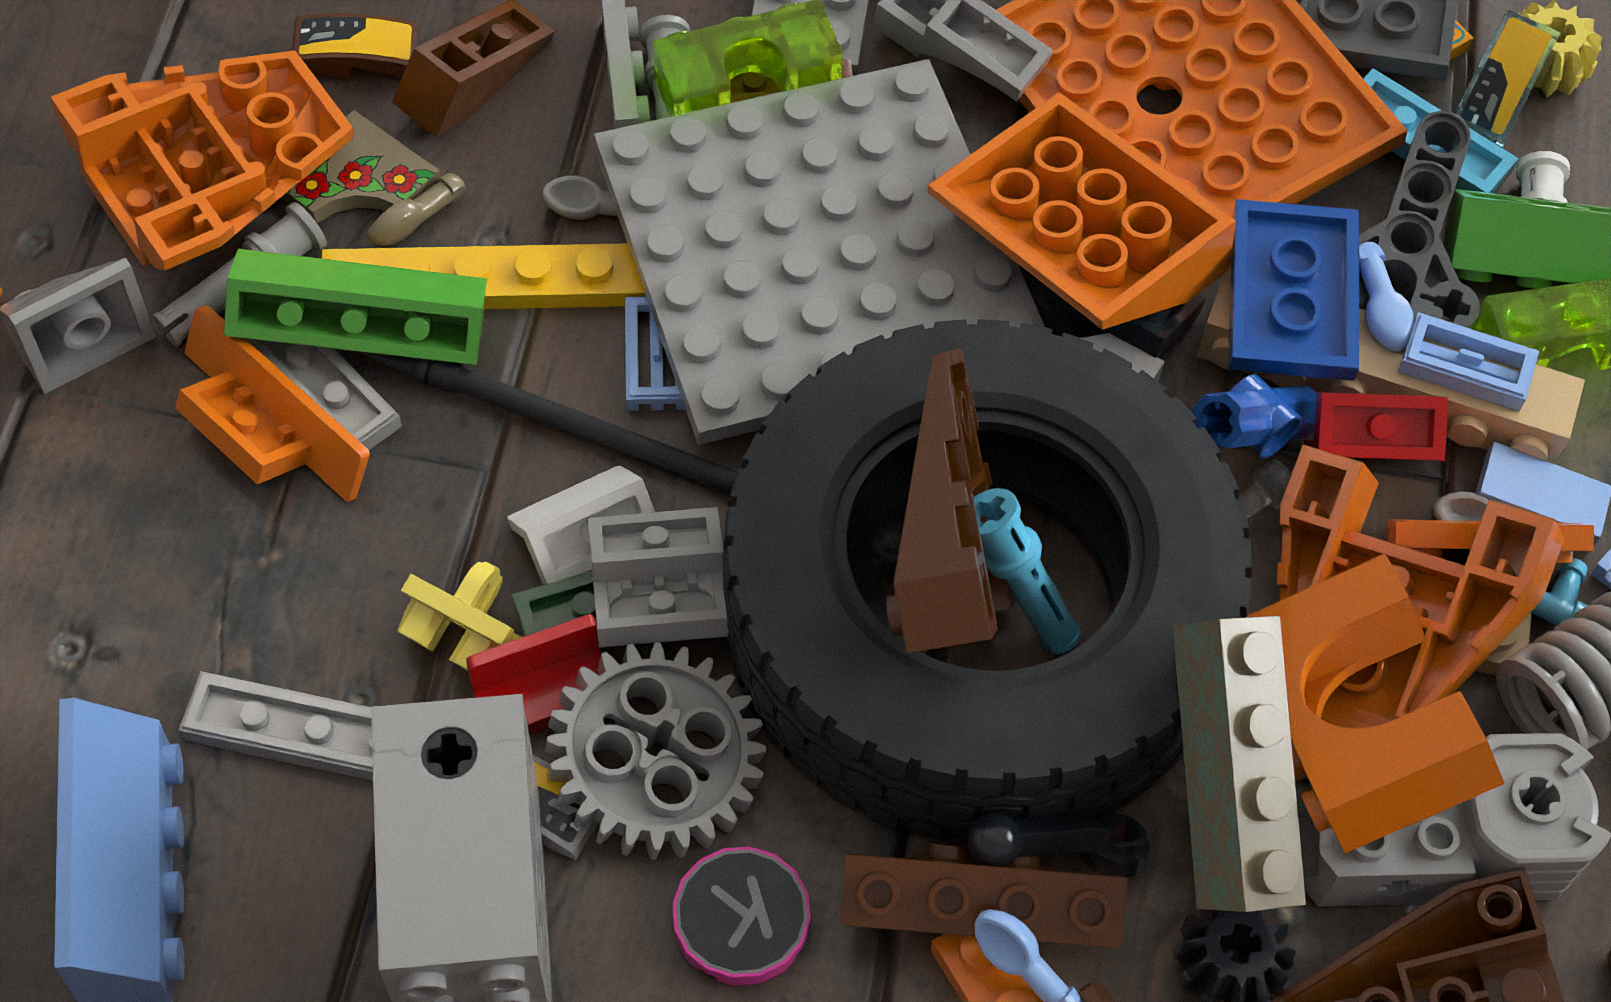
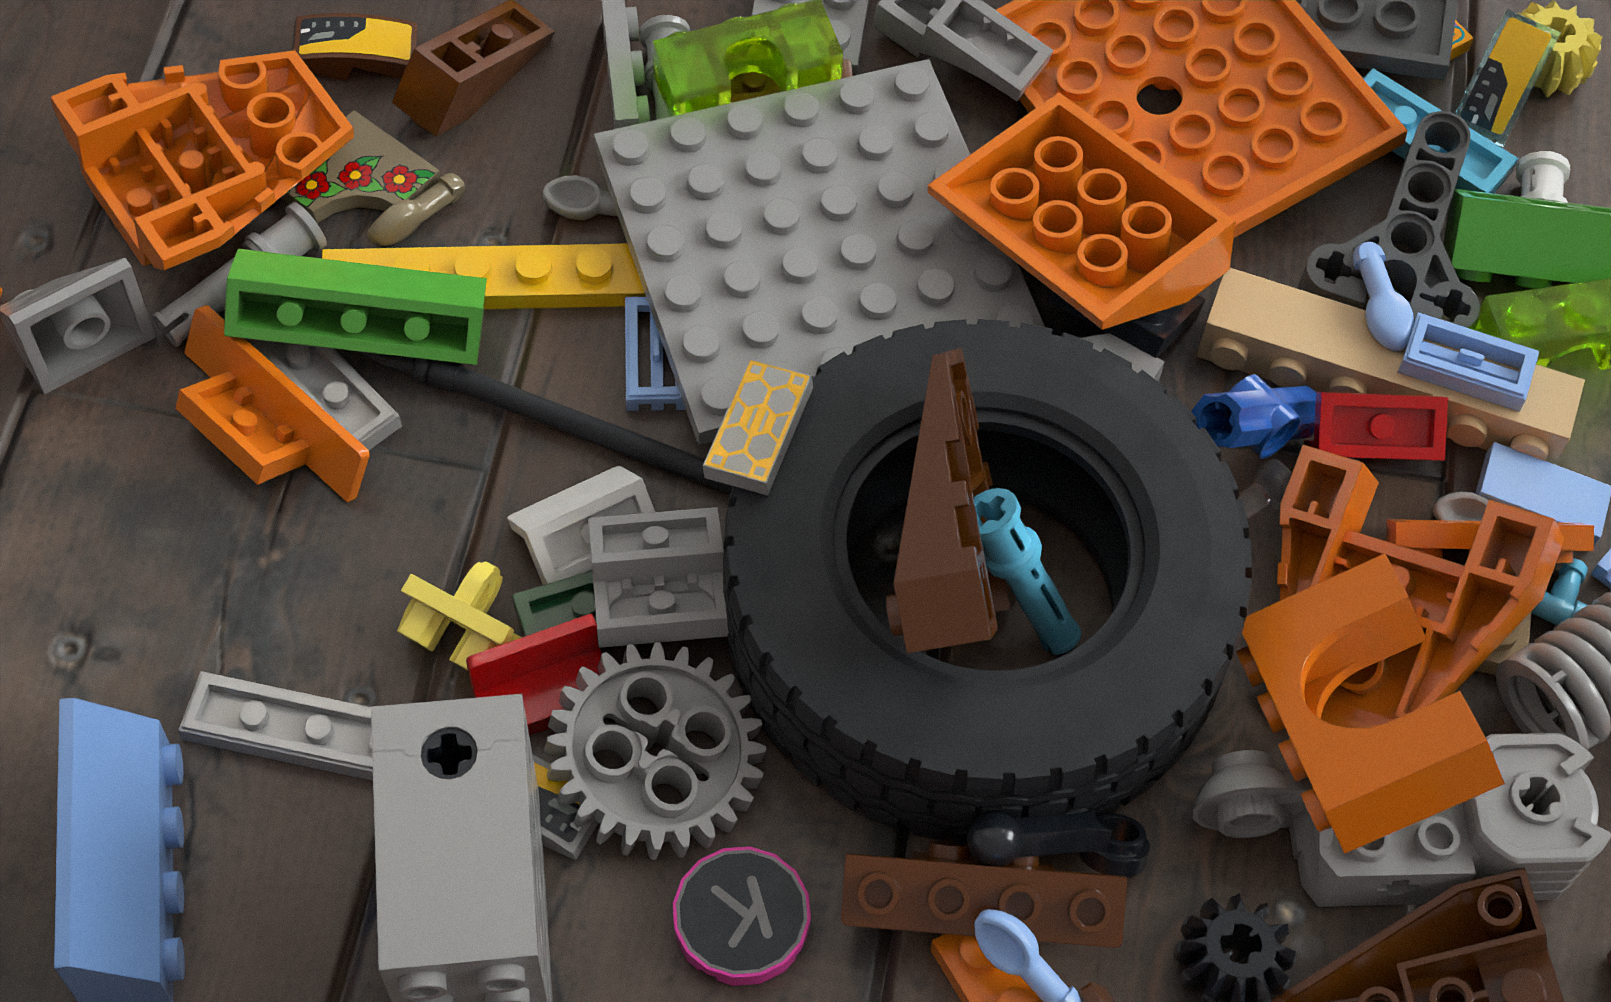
brick [1173,616,1306,912] -> none
blue plate [1228,199,1359,381] -> none
none -> light grey tile [703,358,813,496]

